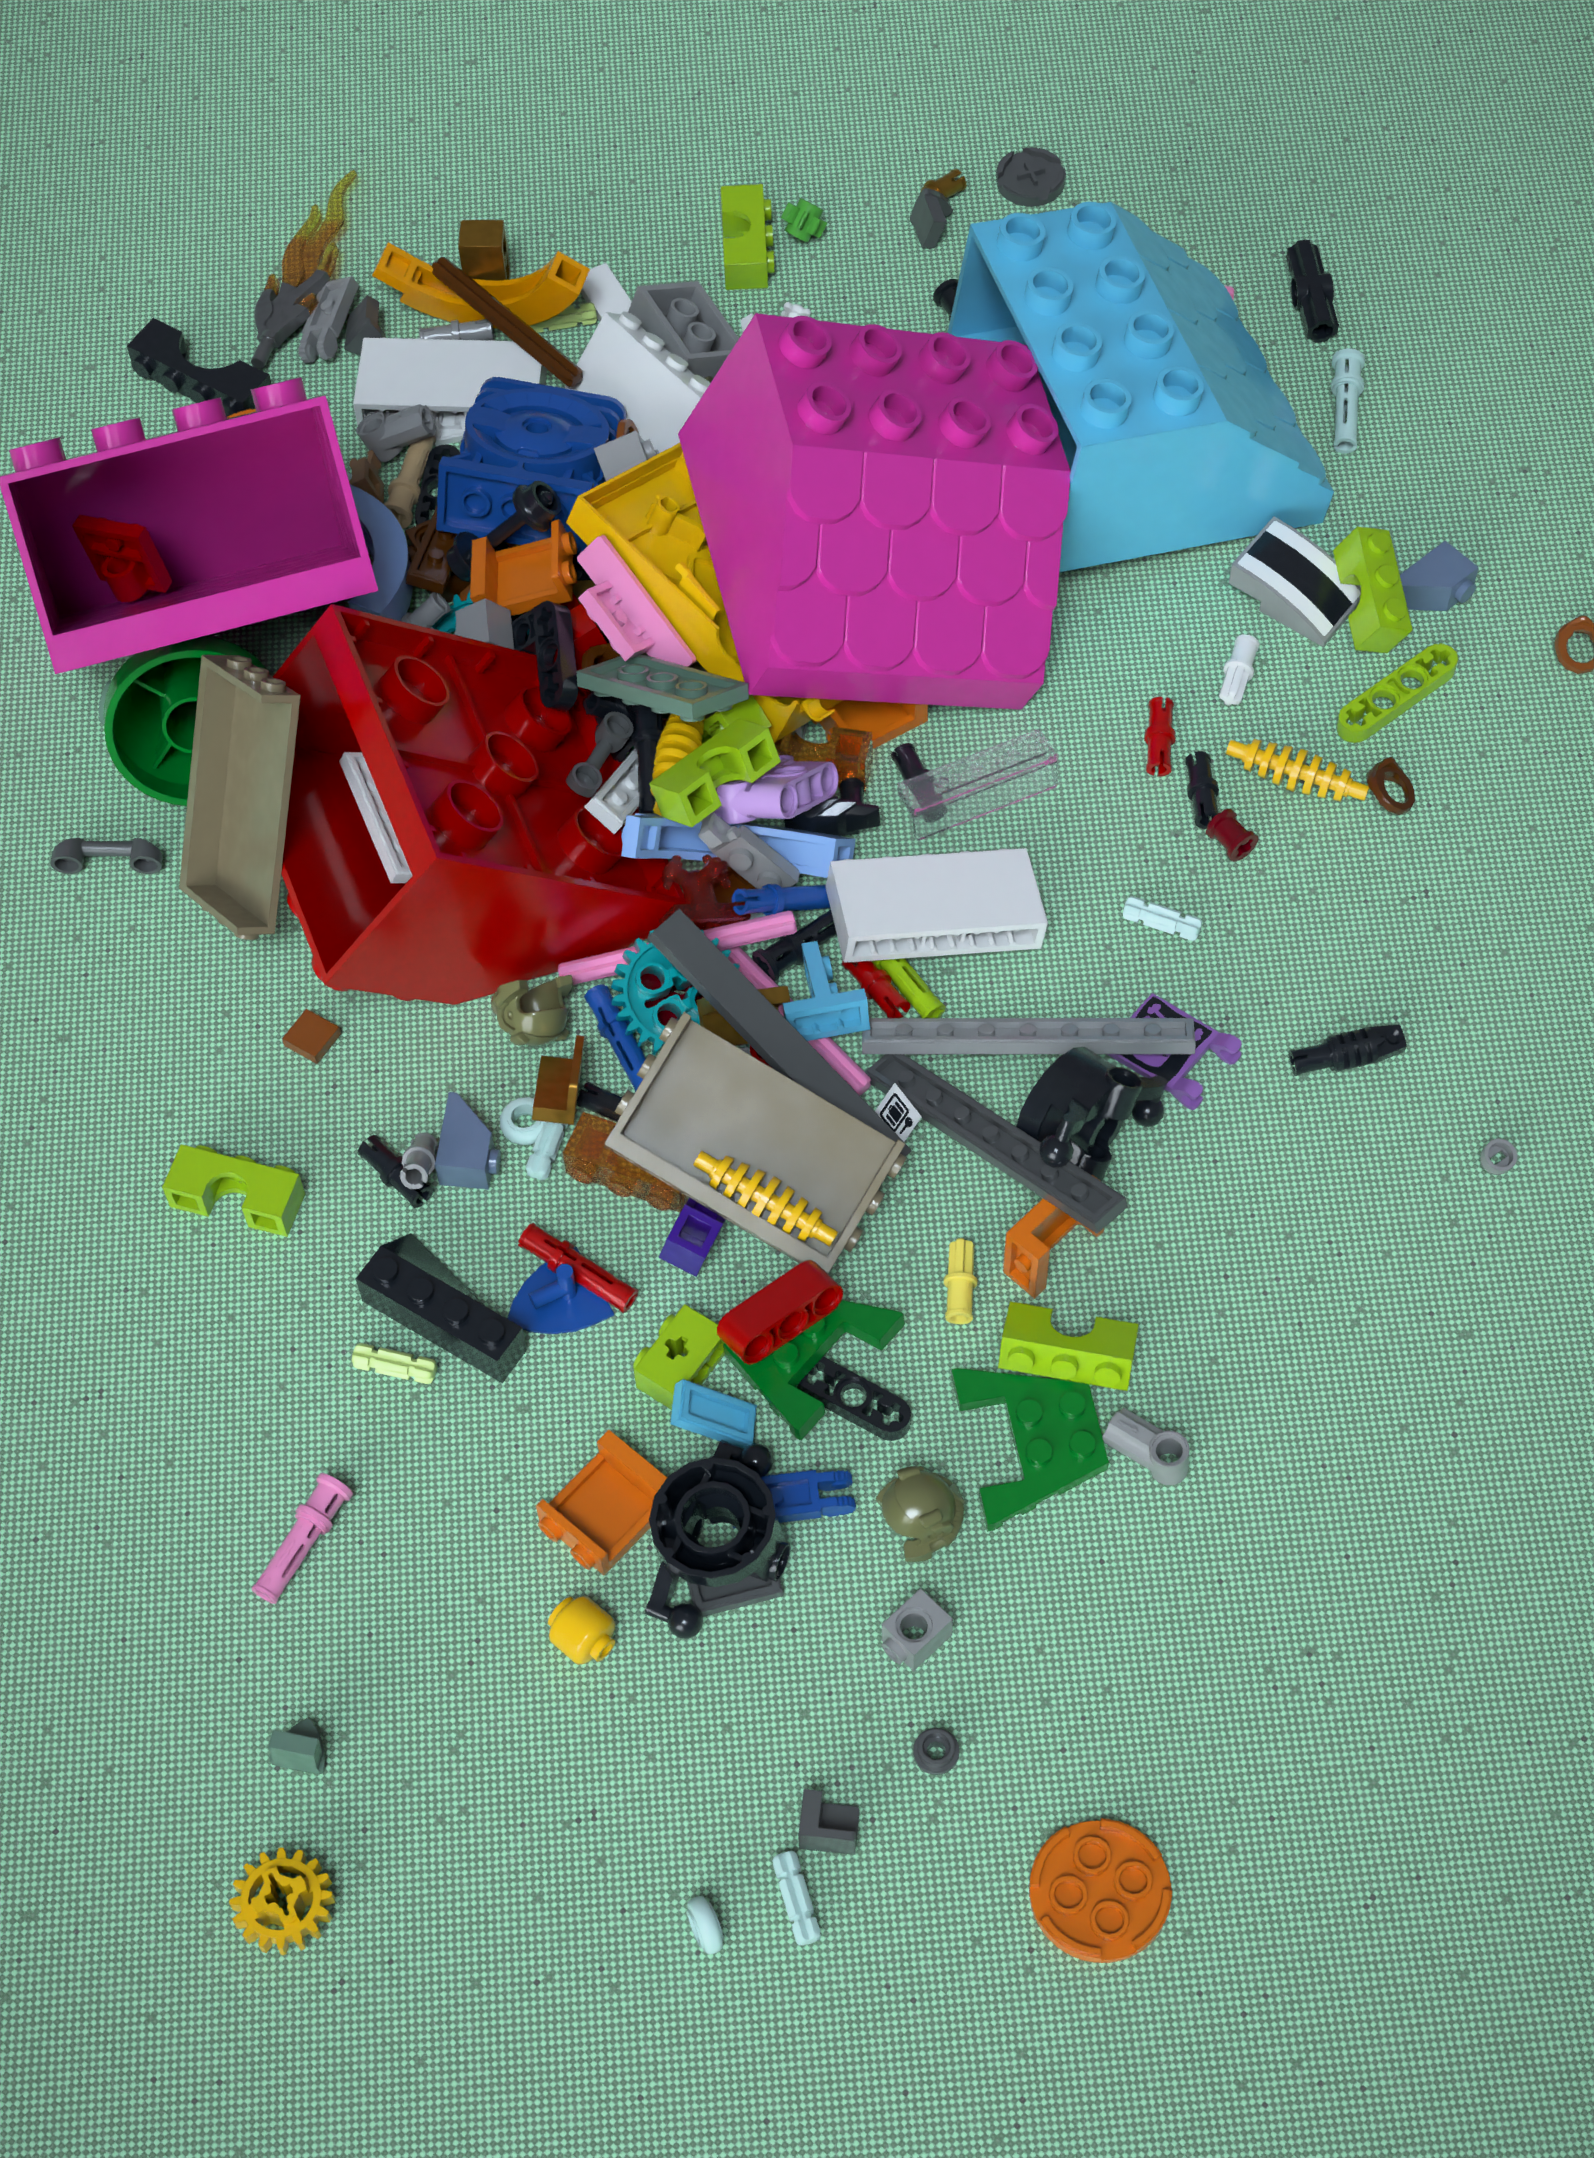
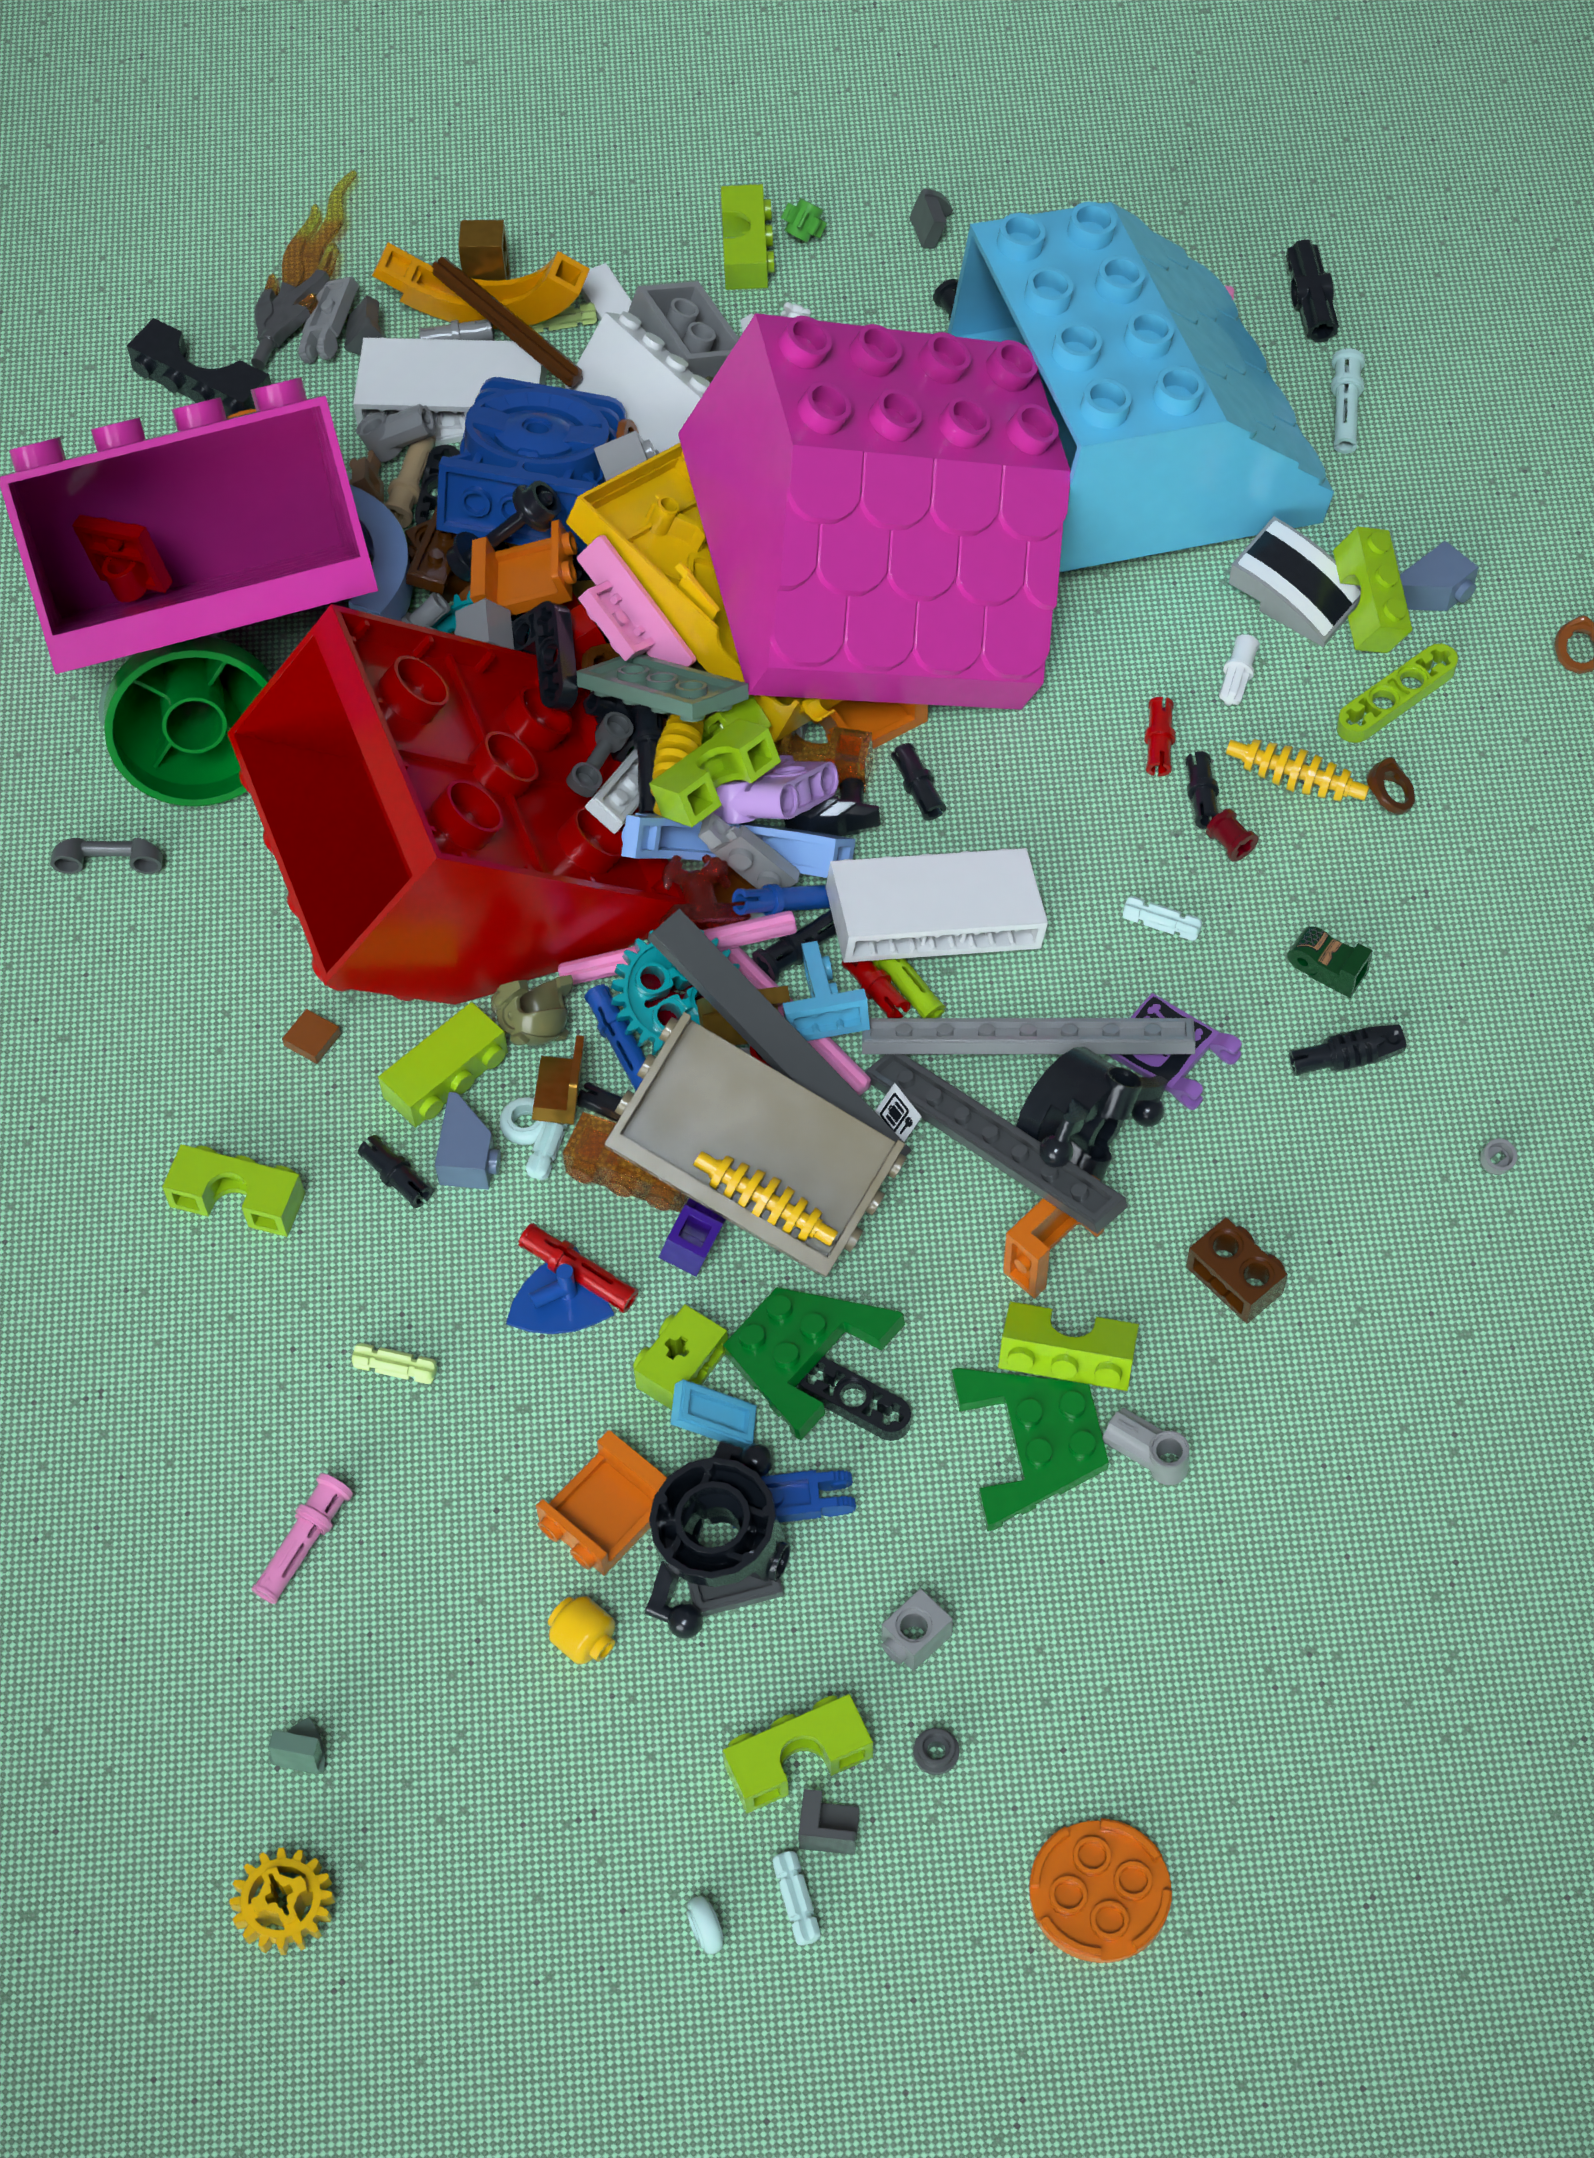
dark tan panel [179,655,301,940] -> none
white tile [339,752,412,883] -> none
black wedge [355,1233,527,1383] -> none
light grey pin [400,1132,438,1190] -> none
red beam [717,1260,843,1365] -> none
olive helmet [876,1466,965,1562] -> none
clear panel [897,729,1058,841] -> none
pearl gold pin [921,169,967,198] -> none
light yellow axle [943,1238,977,1325] -> none
dark grey tile [996,147,1066,207] -> none
none -> lime brick [378,1001,508,1128]
none -> lime arch [722,1694,873,1814]
none -> reddish brown brick [1186,1217,1288,1324]
none -> dark green leg [1287,926,1373,999]

